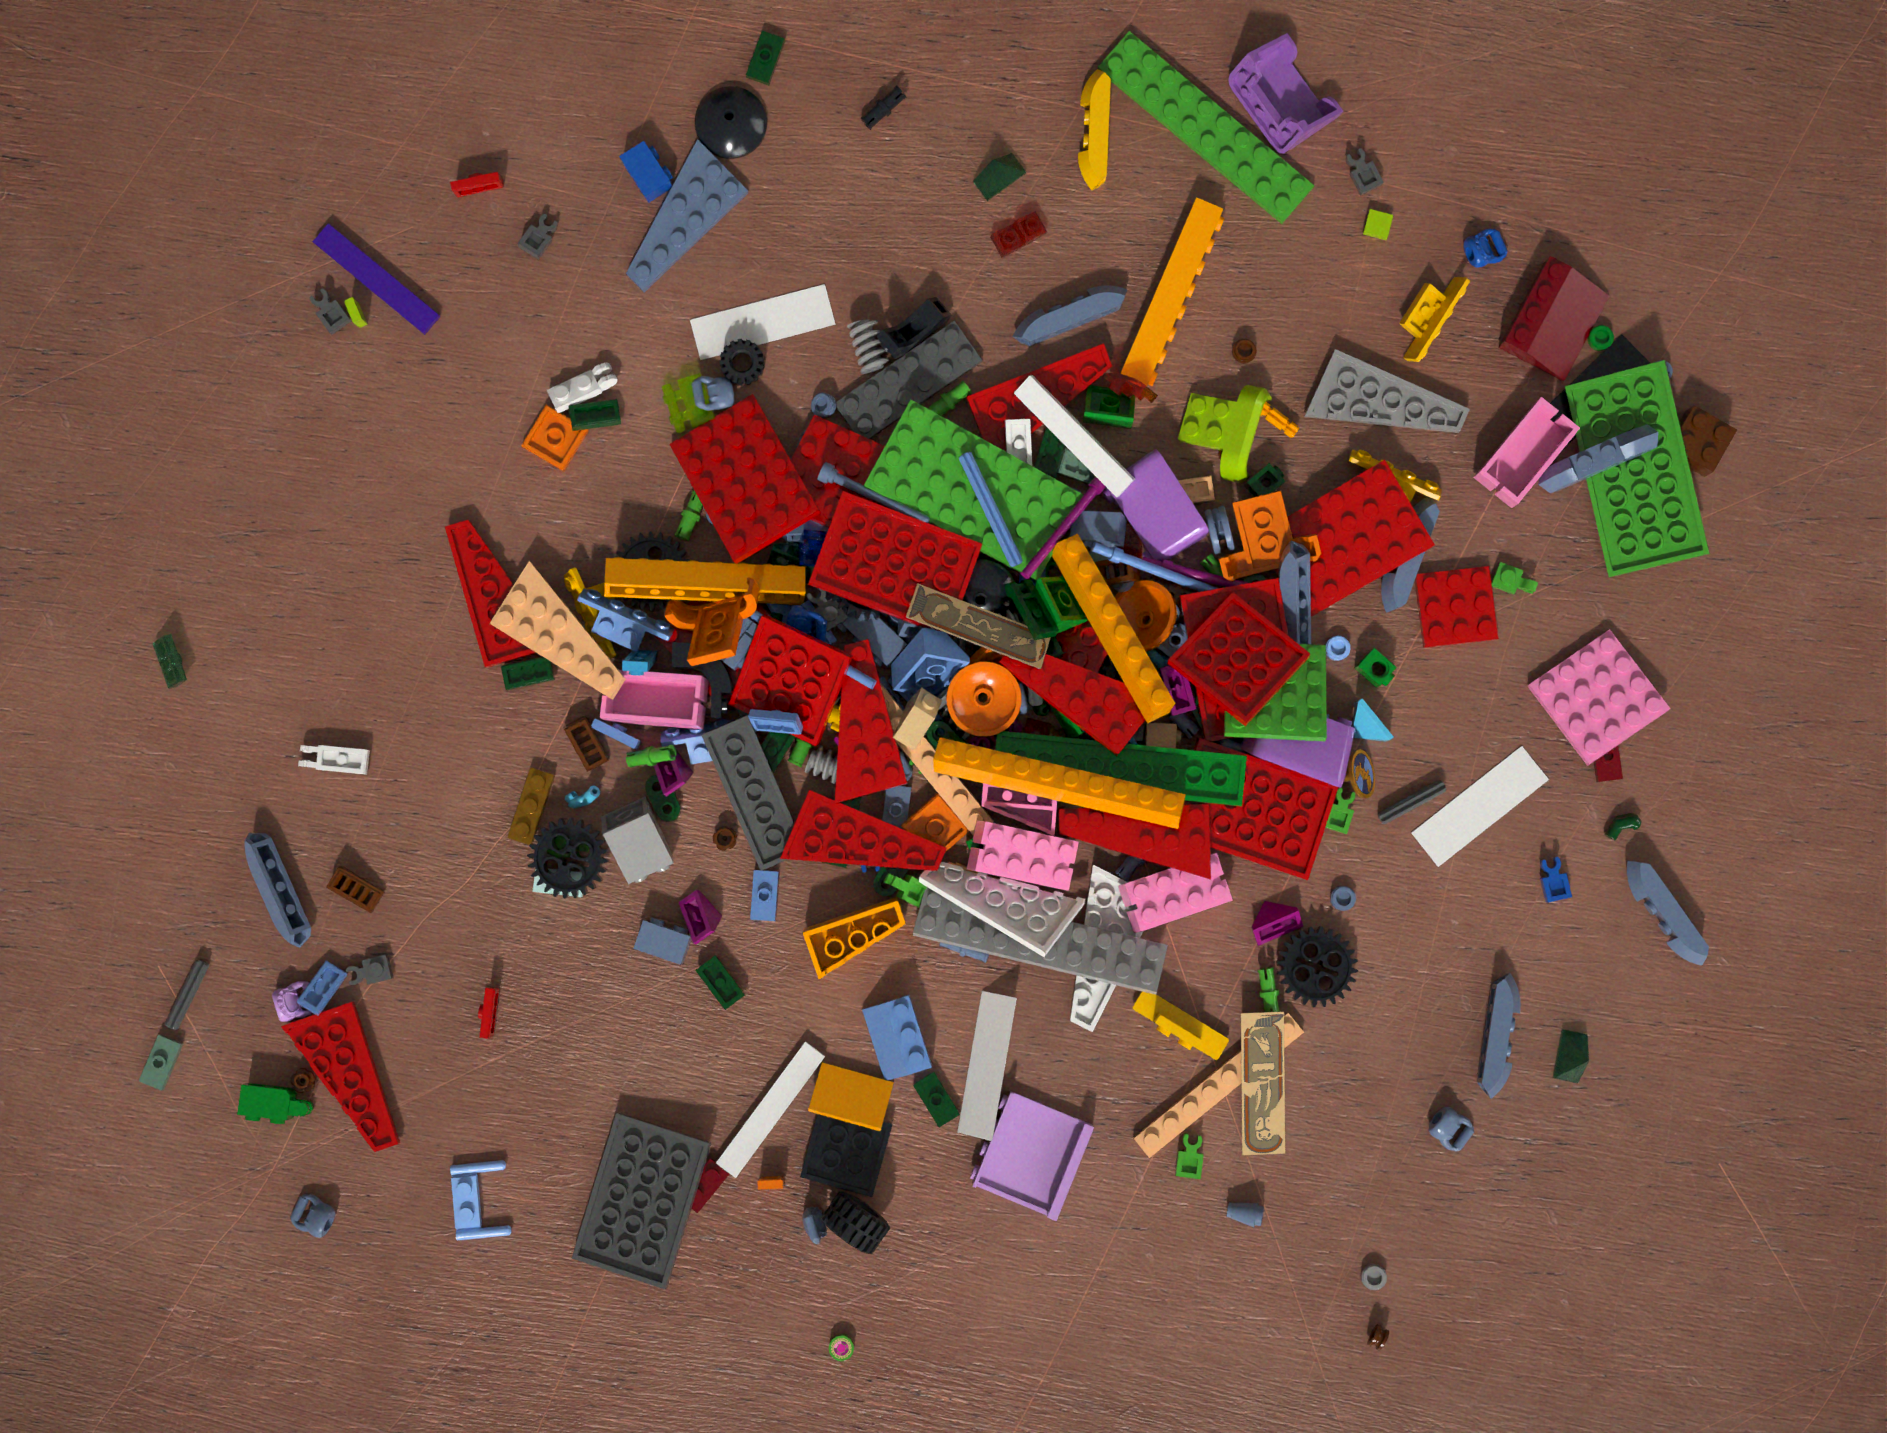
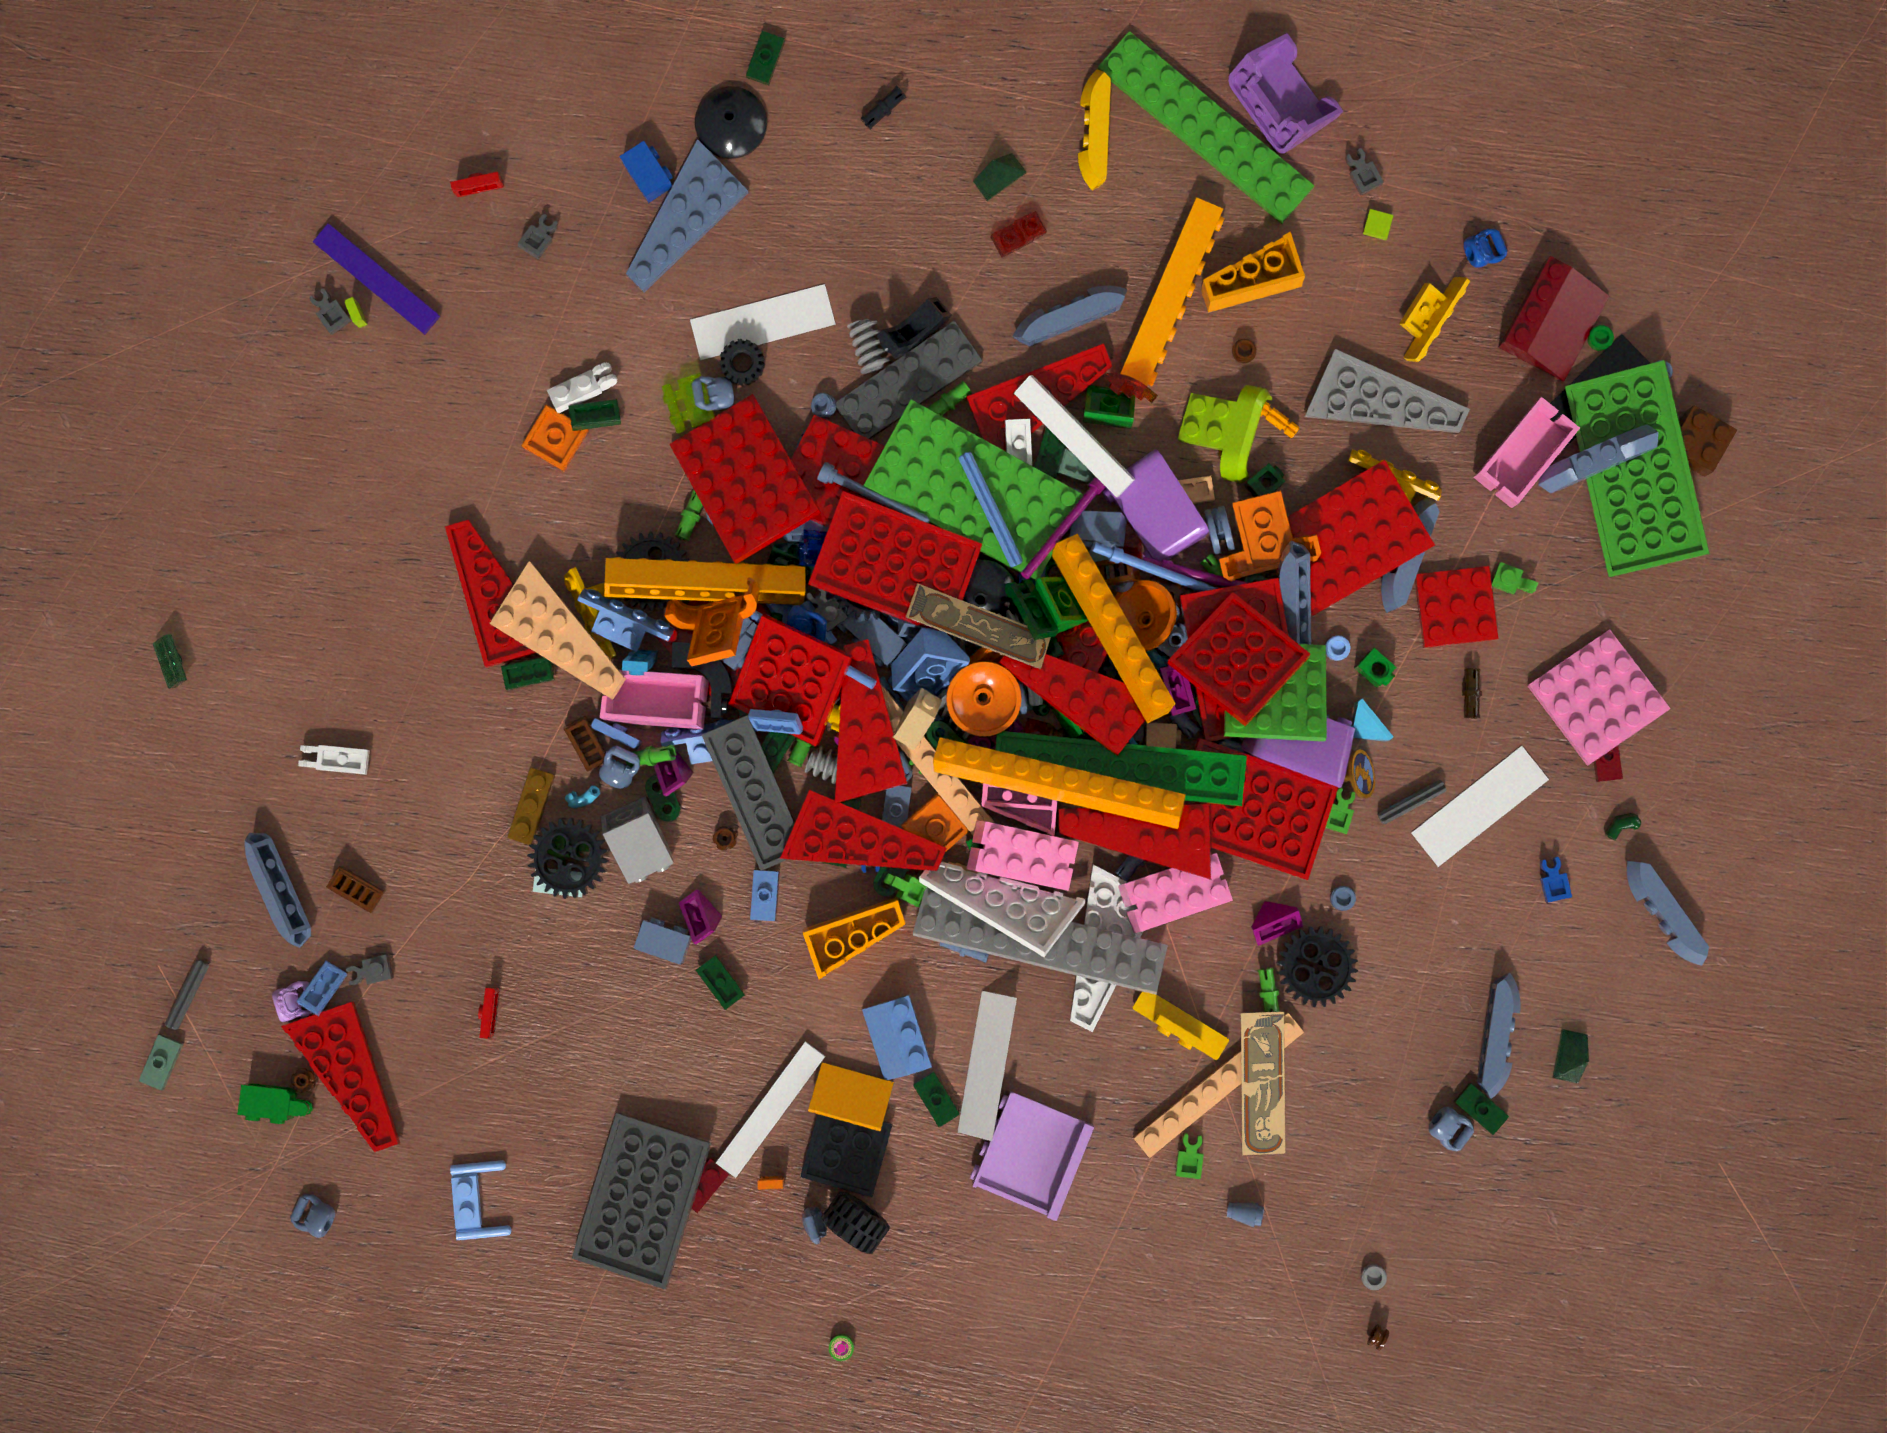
none -> sand blue piece [599,746,640,789]
none -> light orange wedge [1201,231,1305,313]
none -> dark green plate [1454,1083,1509,1135]
none -> dark brown pin [1462,668,1482,719]

